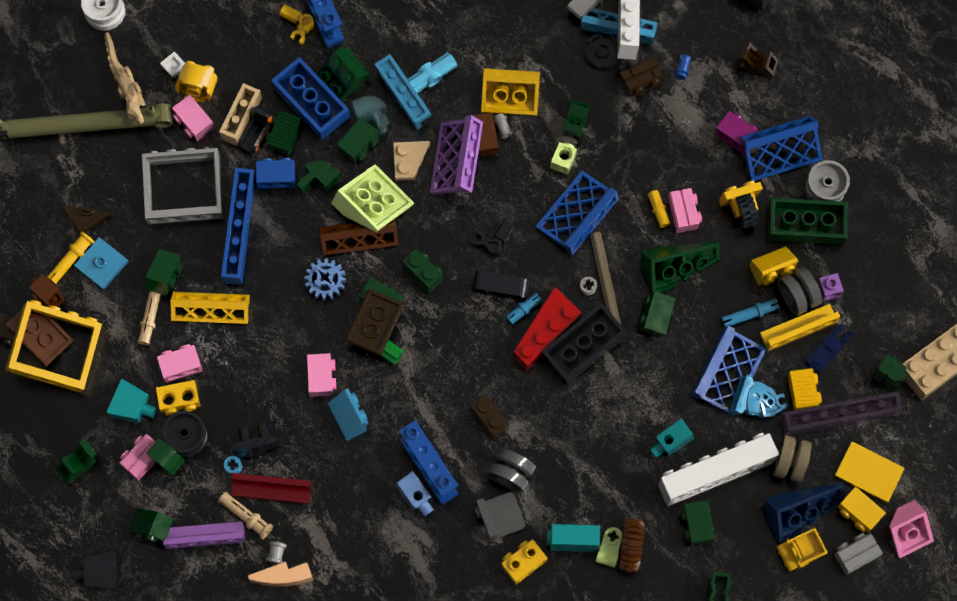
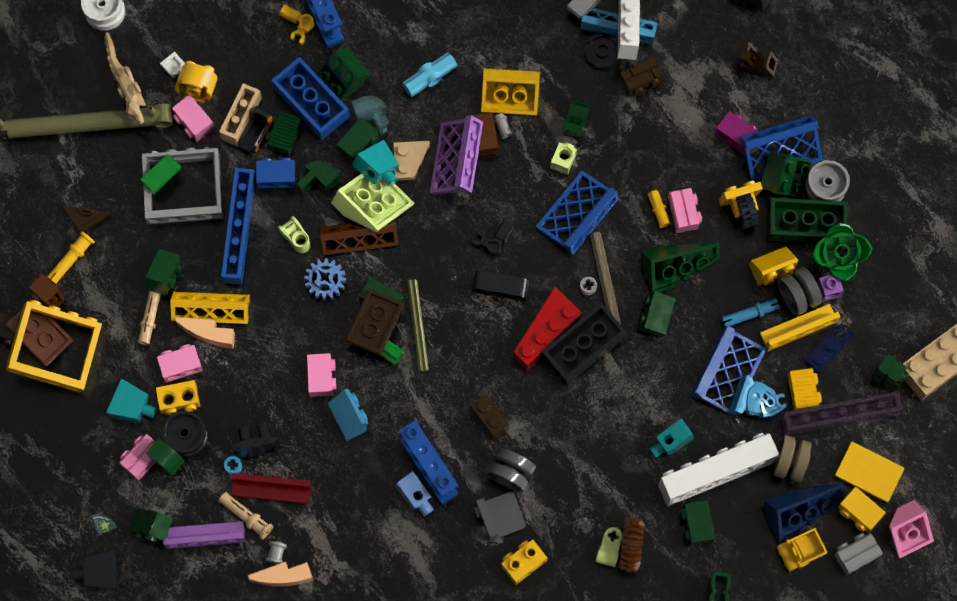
dark green brick [55,439,97,484] -> none
dark azure plate [74,237,129,290] -> none
dark azure fence [375,54,431,130] -> none
dark green brick [402,249,443,294] -> none
dark azure pin [505,292,543,325] -> none
teal brick [547,524,600,552] -> none
blue pin [674,55,691,80] -> none
none -> clear light blue tile [92,514,117,535]
none -> green tile [140,154,181,194]
none -> light nougat slope [176,317,235,349]
none -> yellowish green piece [277,216,311,253]
none -> teal torso [352,140,398,187]
none -> olive axle [407,279,429,372]
none -> dark green slope [761,151,811,197]
none -> green brick [813,223,872,281]

